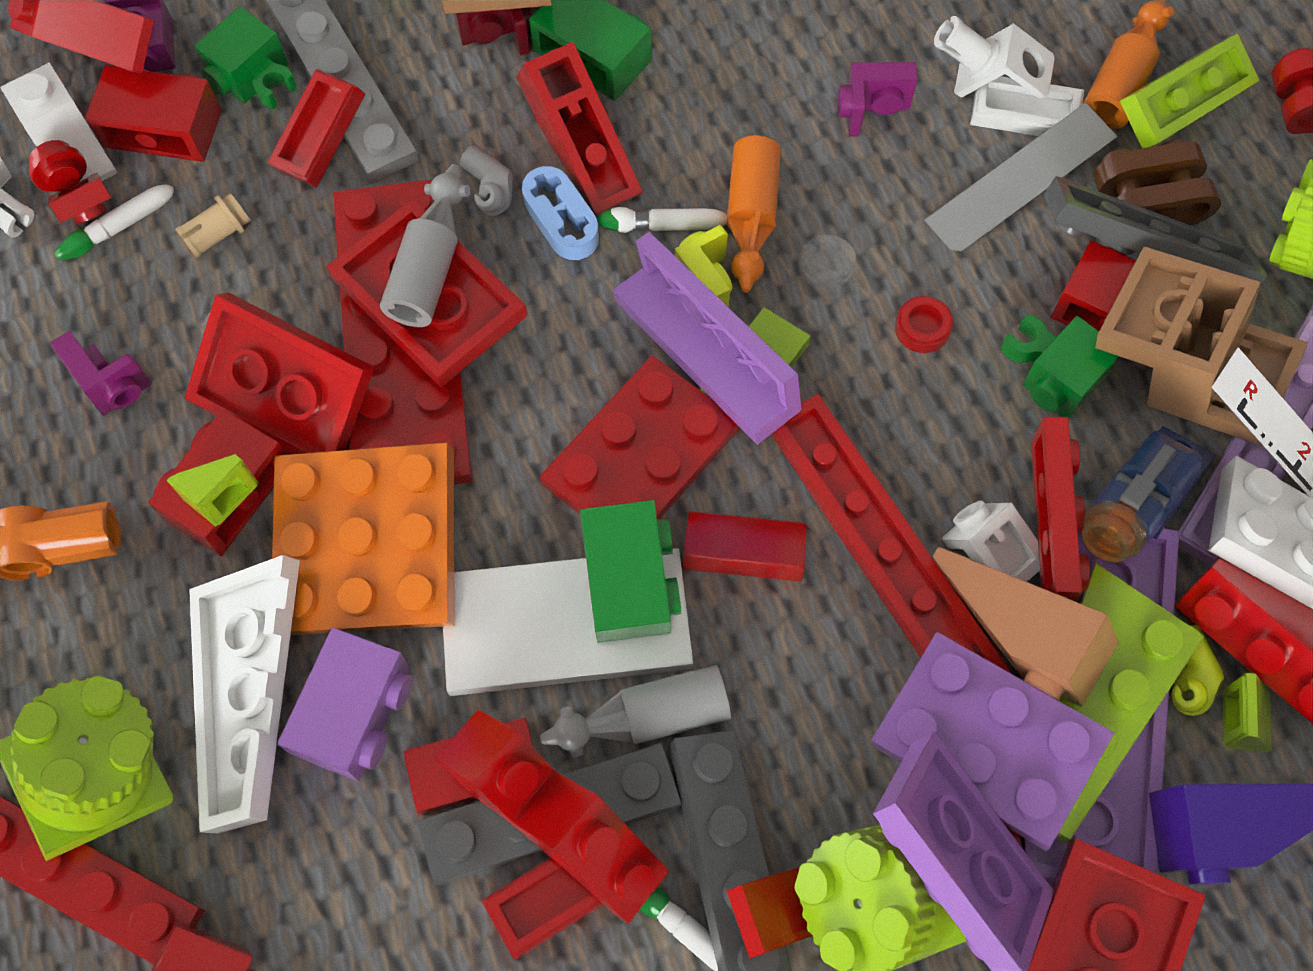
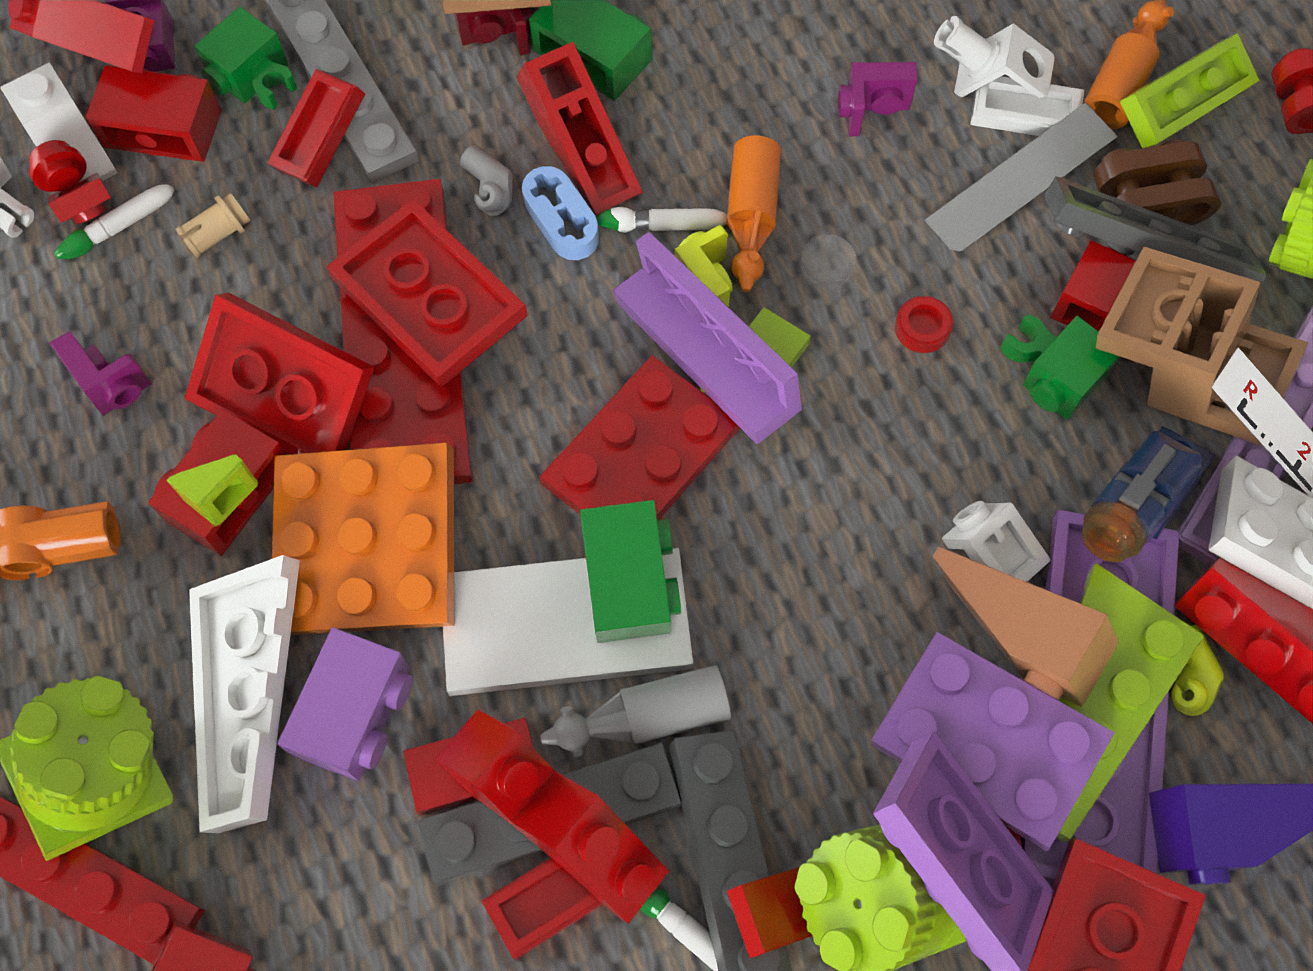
light grey wheel [380,164,470,327] -> none
red slope [683,511,806,582] -> none
red plate [771,394,1013,675] -> none
red plate [1031,417,1090,601] -> none
lime slope [1222,673,1272,753] -> none

